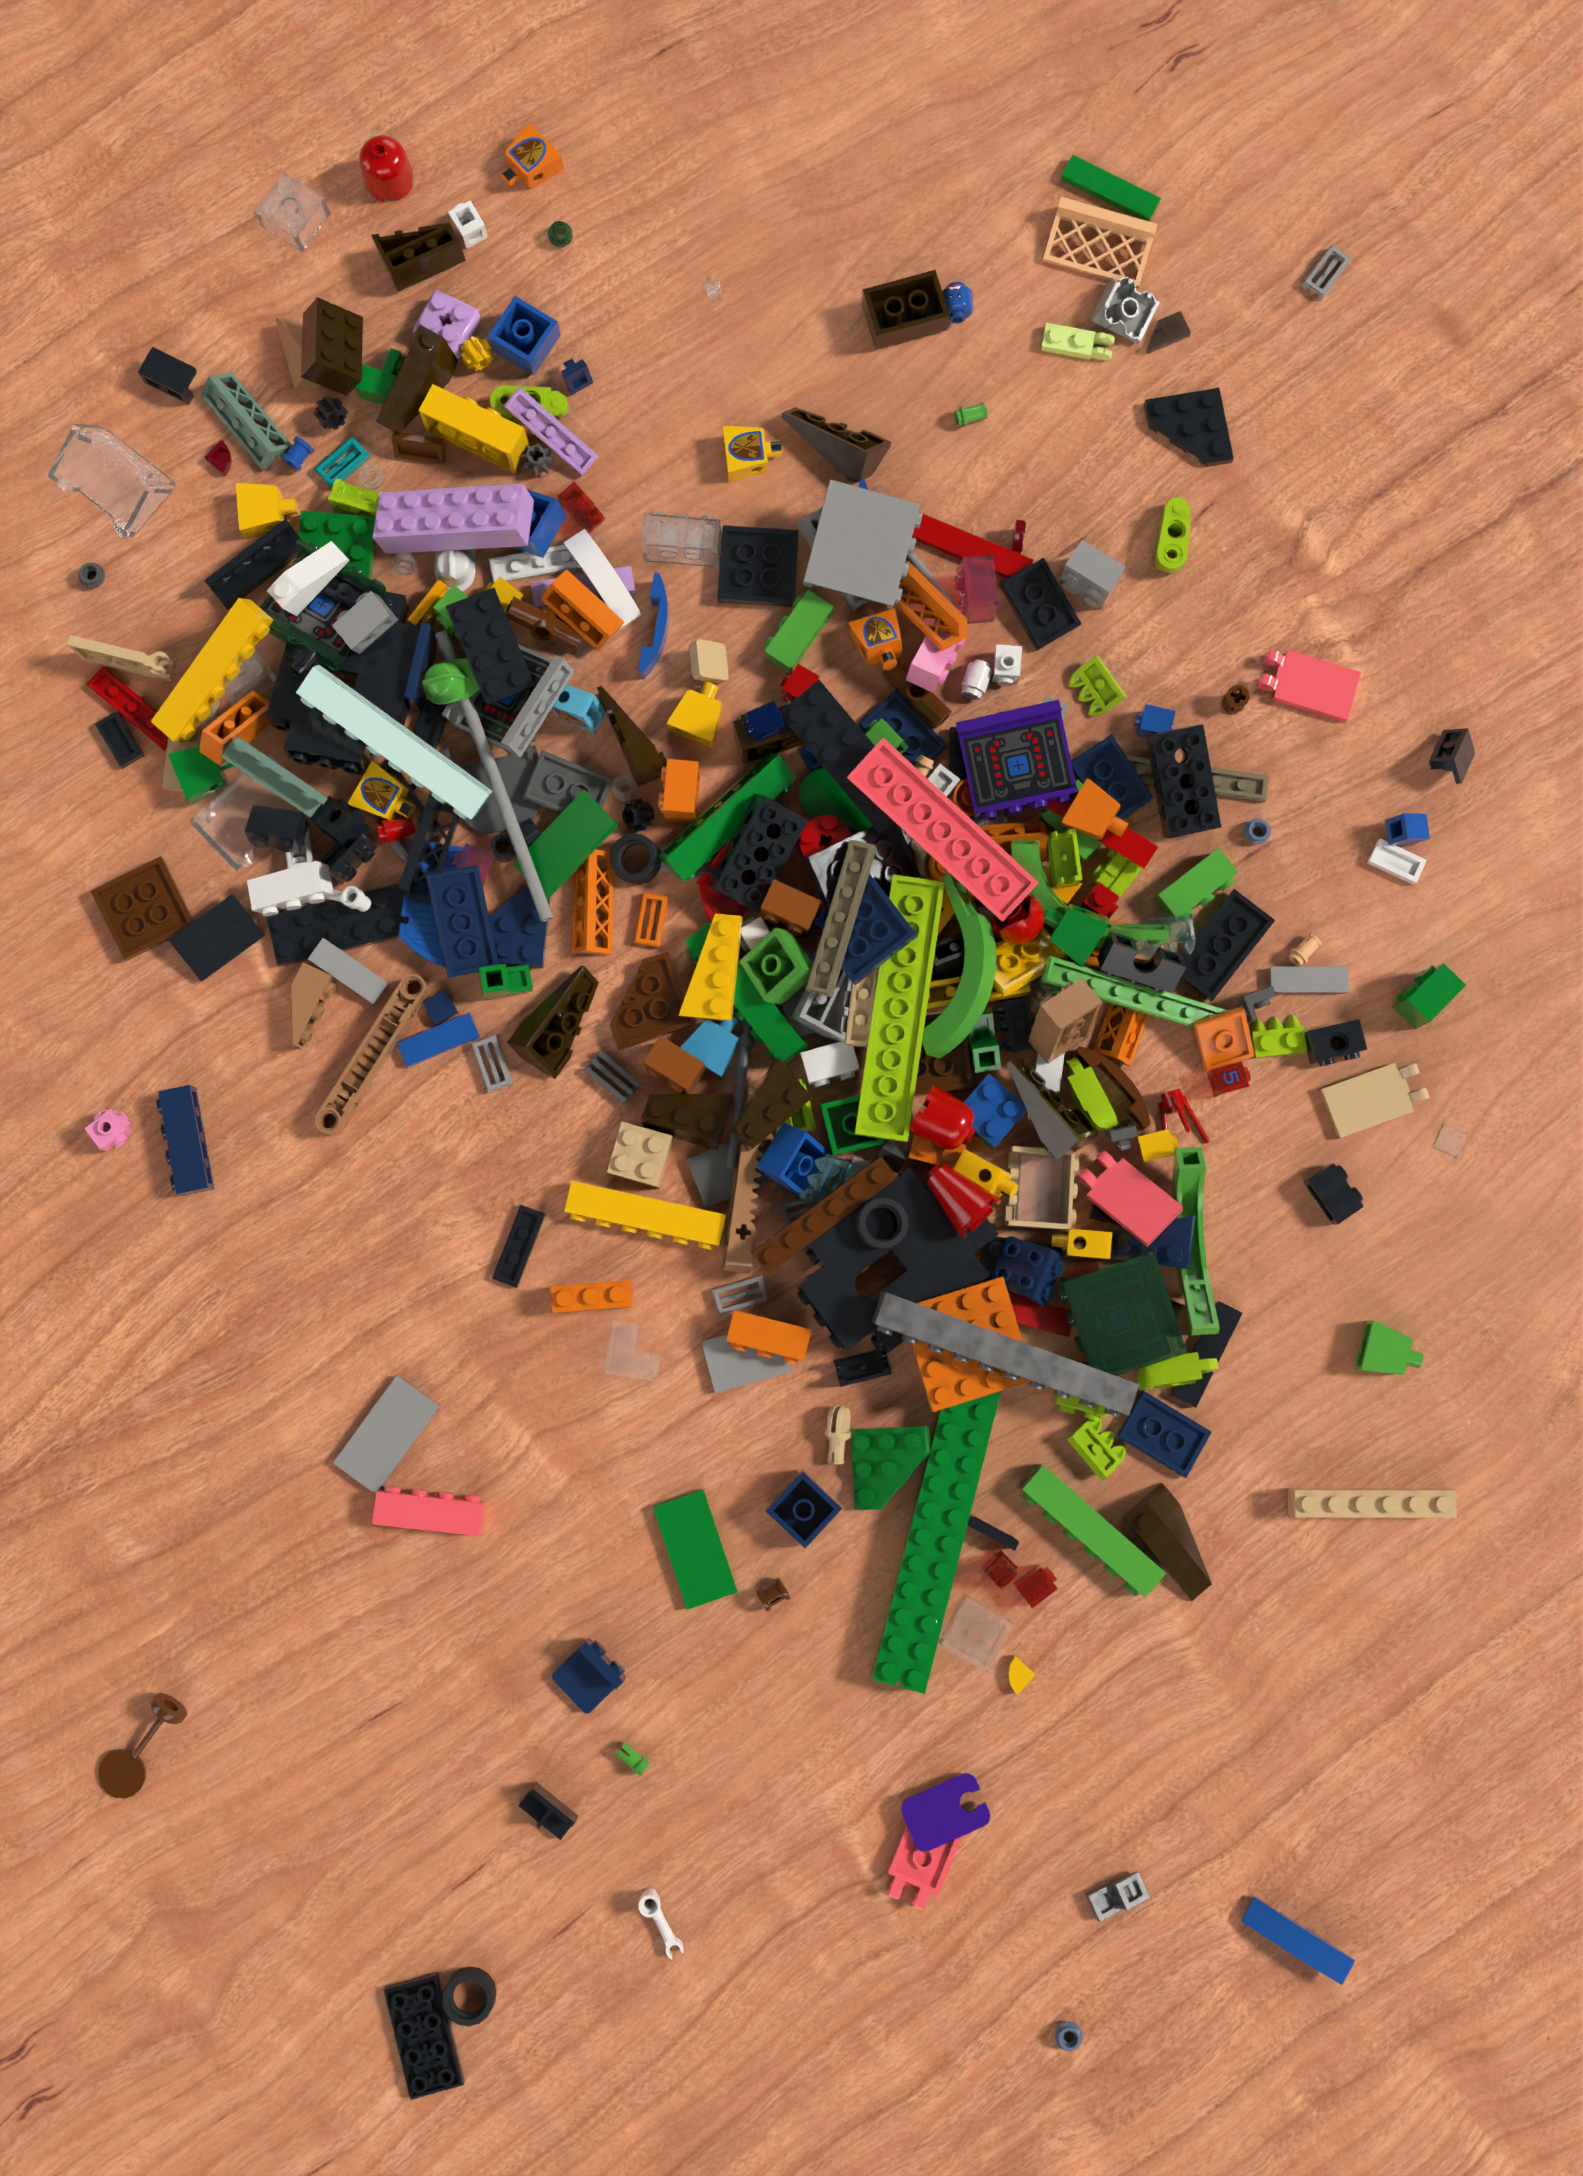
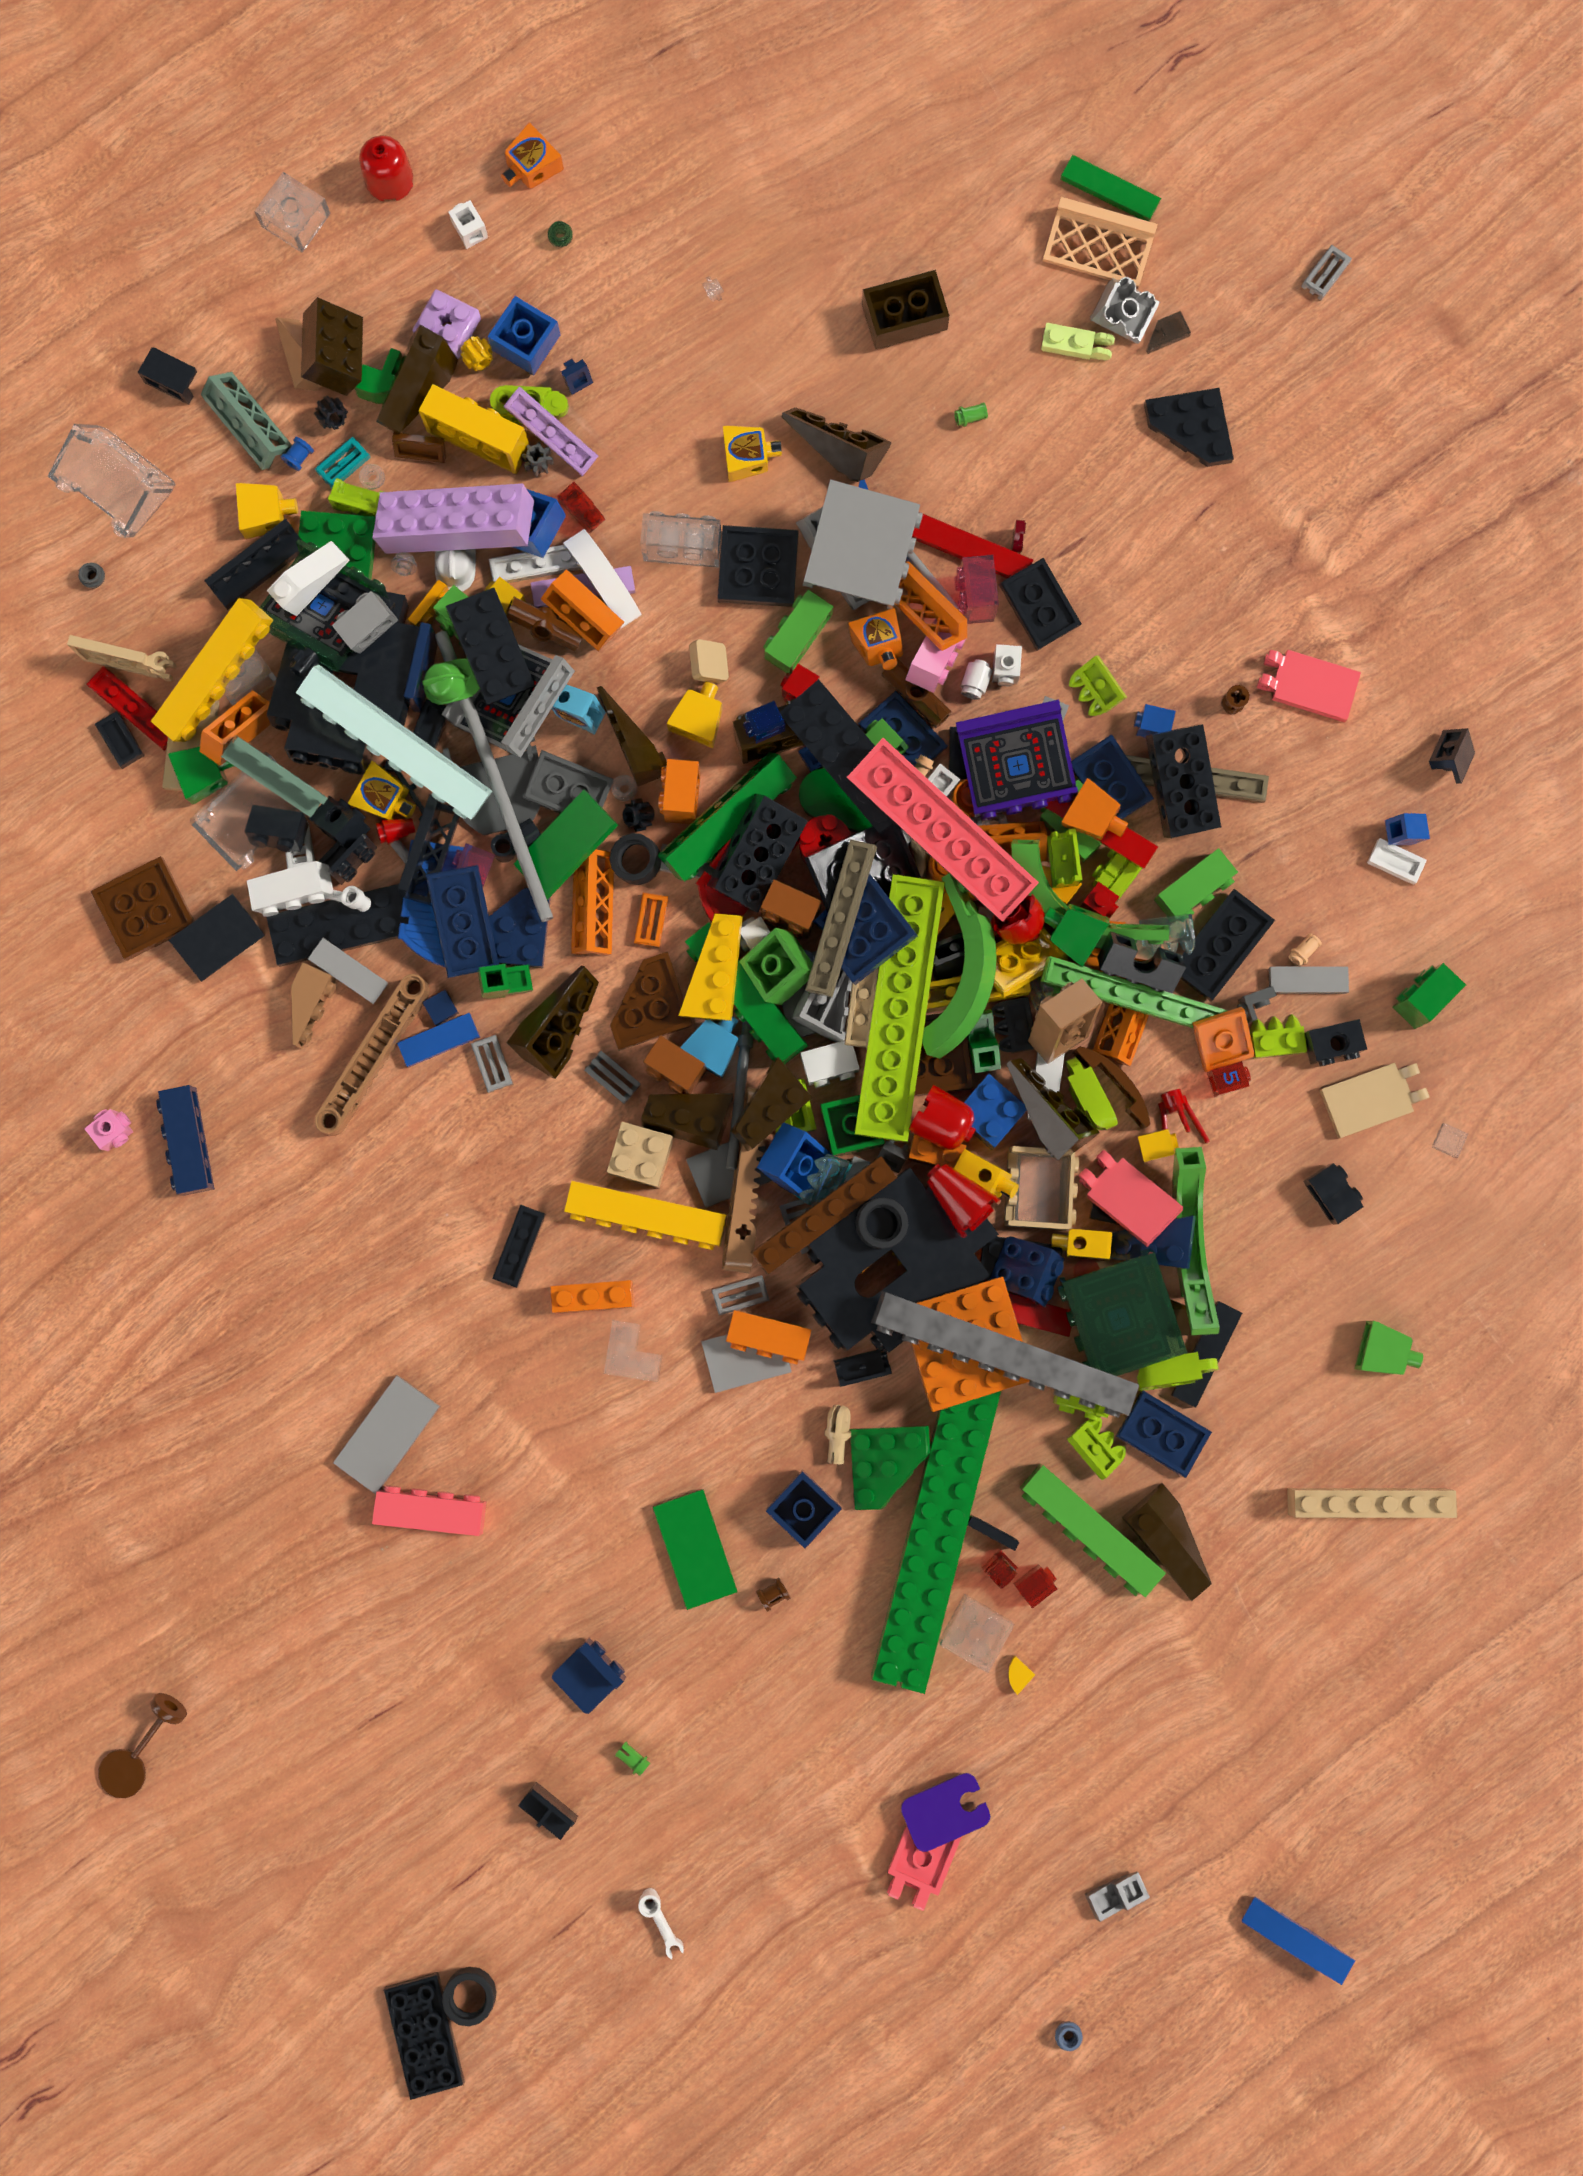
dark red tile [204,439,232,477] -> none
dark brown wedge [371,222,466,292] -> none
blue slope [638,572,669,679] -> none
blue head [942,282,973,324] -> none
light grey brick [1059,540,1125,609] -> none
dark grey tile [1105,1120,1138,1151] -> none
lime piece [1153,497,1191,573] -> none
sand blue plate [1244,819,1271,845] -> none

